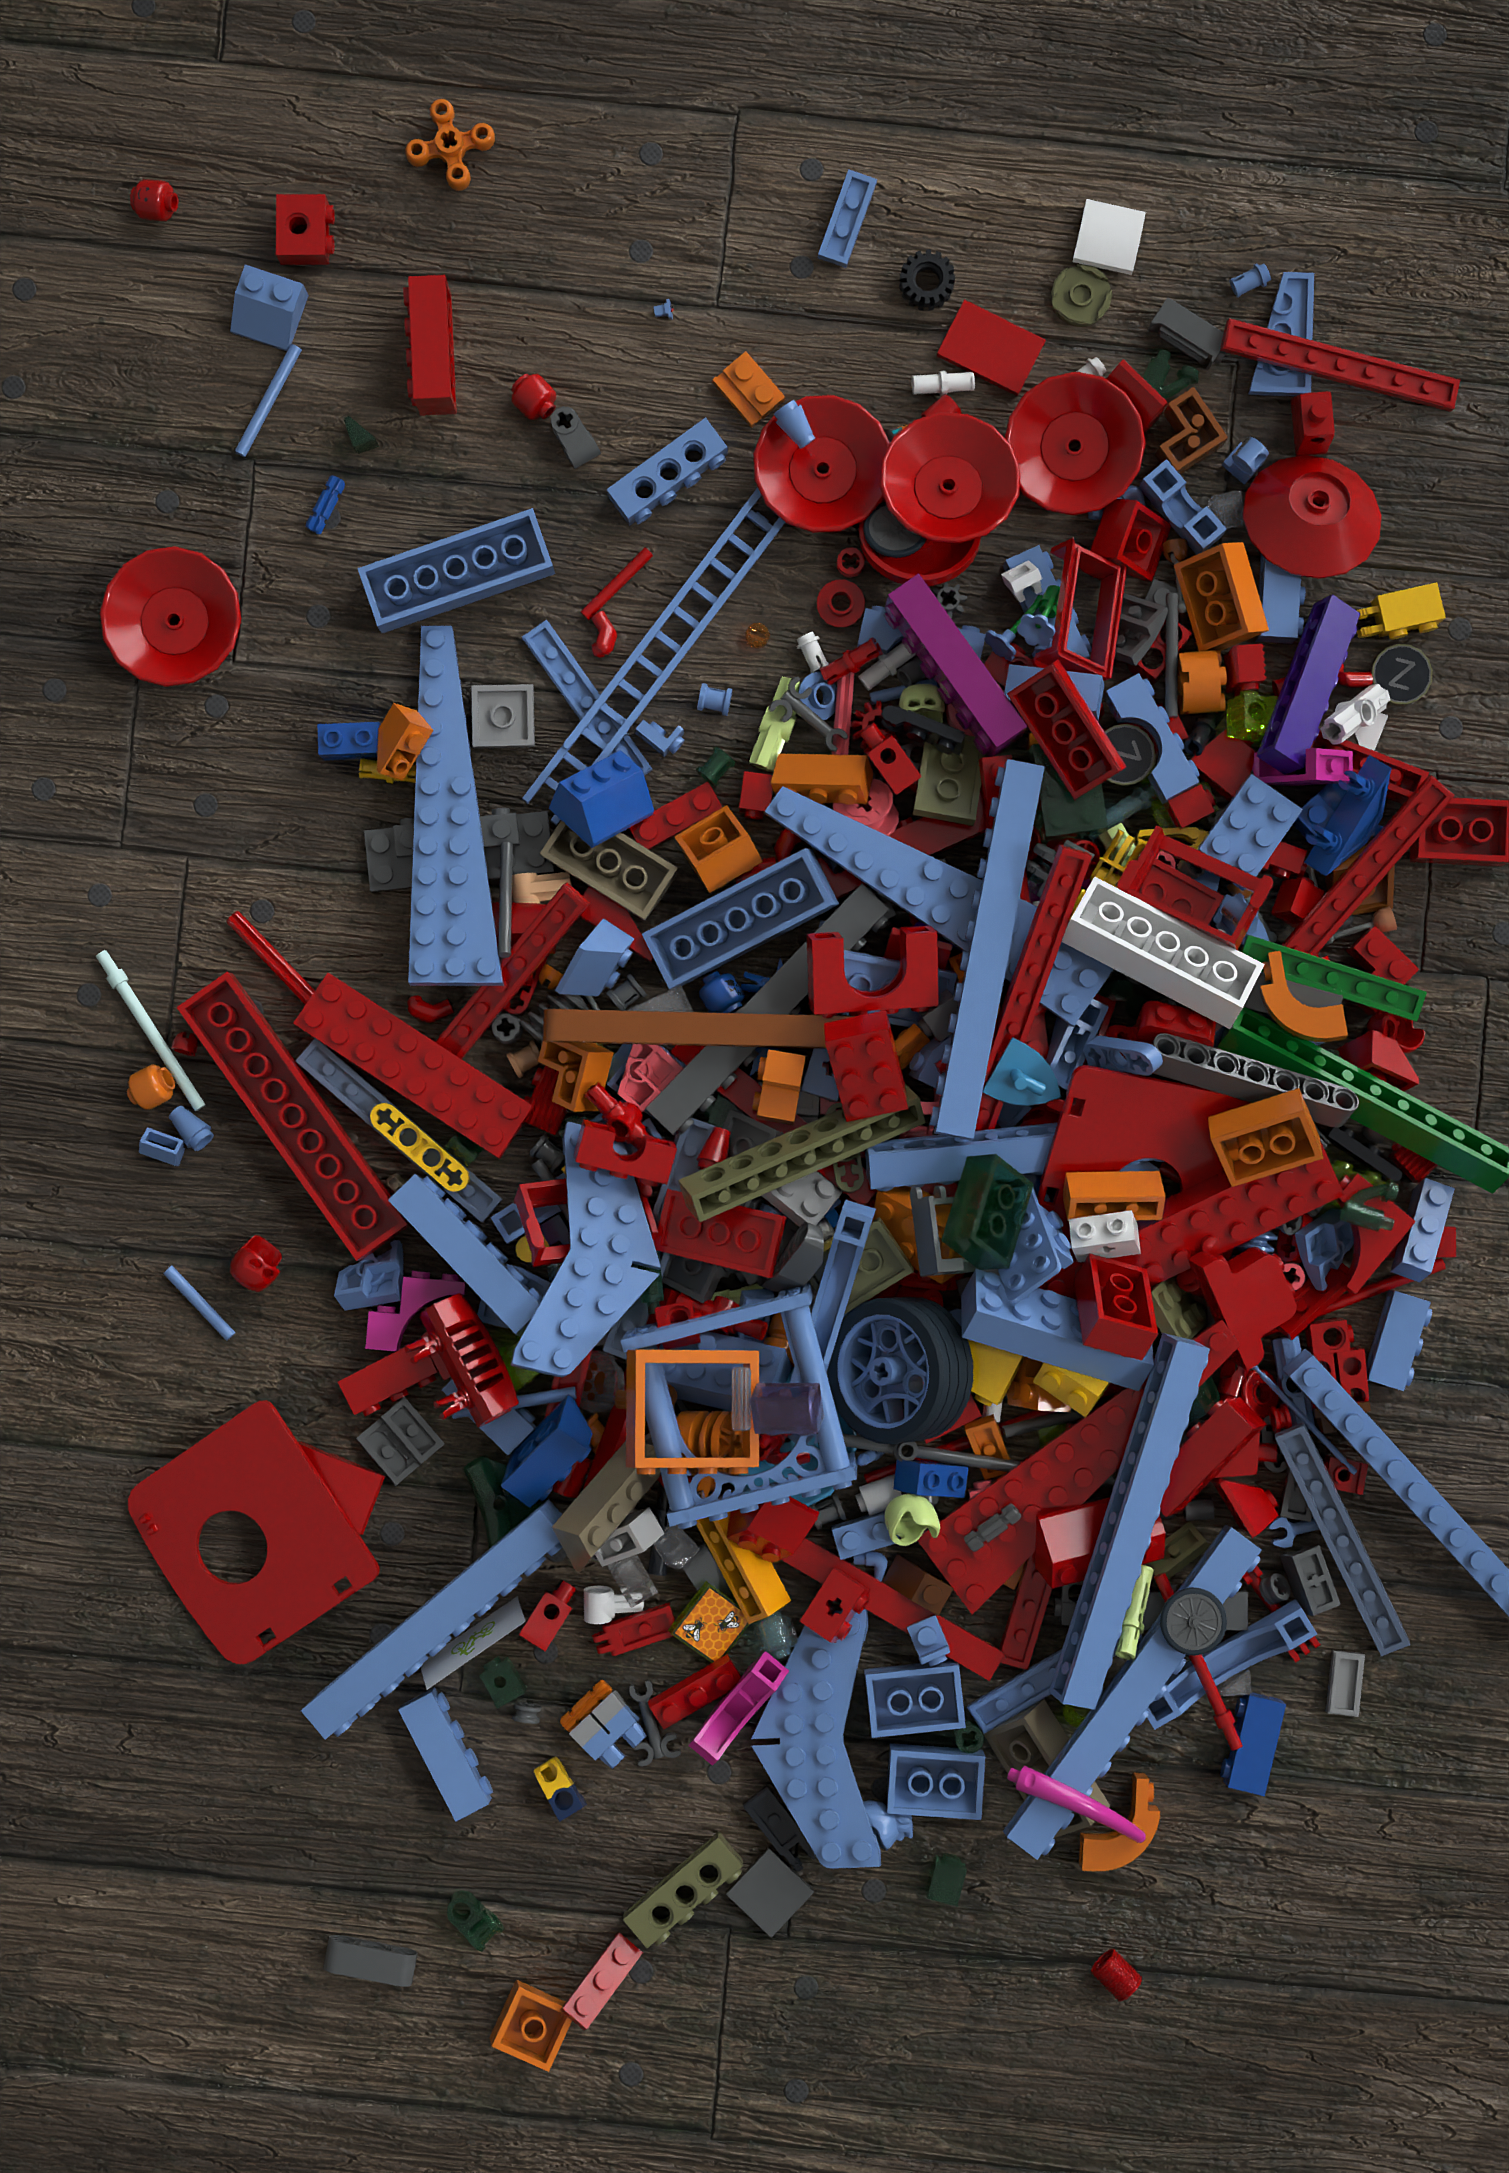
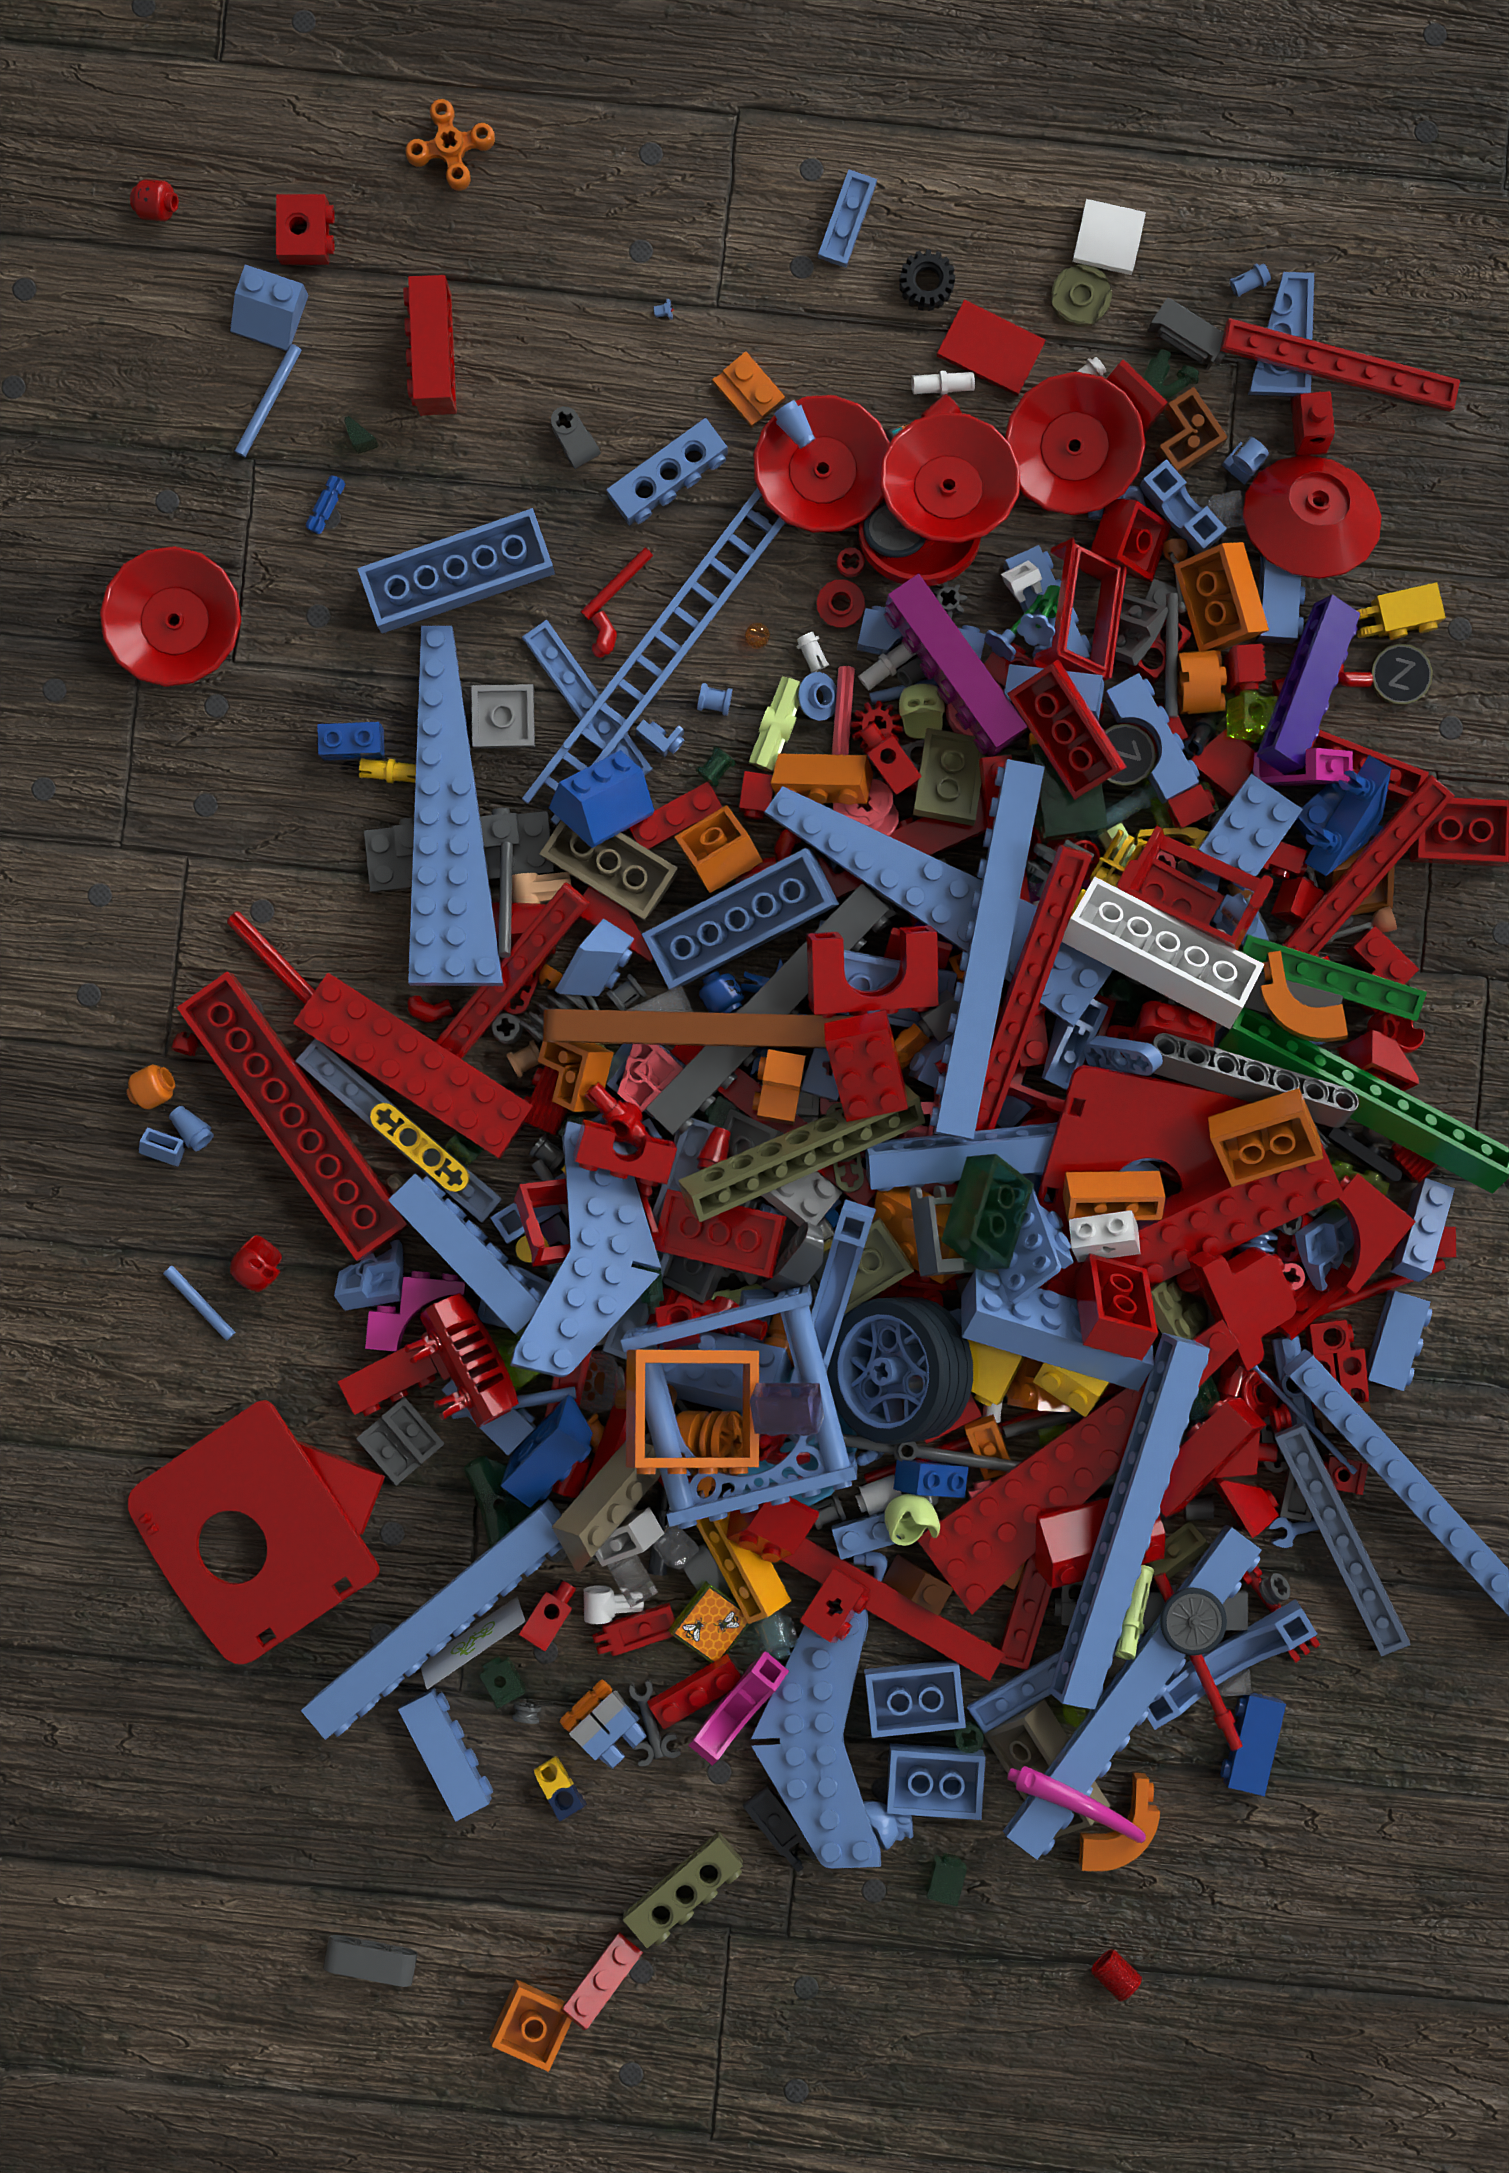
light aqua bar [96,950,205,1111] -> none
orange slope [377,703,433,781] -> none
clear green piece [447,1890,505,1952] -> none
red head [511,374,556,420] -> none
dark grey tile [726,1847,814,1938] -> none
clear axle [732,1367,751,1431] -> none
dark grey bar [768,676,848,752] -> none
red pin [820,637,883,685] -> none
black hinge [881,705,966,756] -> none
medium blue bracket [907,1614,950,1667] -> none
dark grey axle [964,1503,1022,1552] -> none
dark azure shield [983,1037,1061,1106] -> none
dark grey hinge [1279,1545,1341,1616] -> none
white piece [1320,684,1391,745] -> none
light grey tile [1326,1650,1365,1717] -> none
clear green plant [1340,1179,1399,1232] -> none
white sticker [1355,713,1388,751] -> none

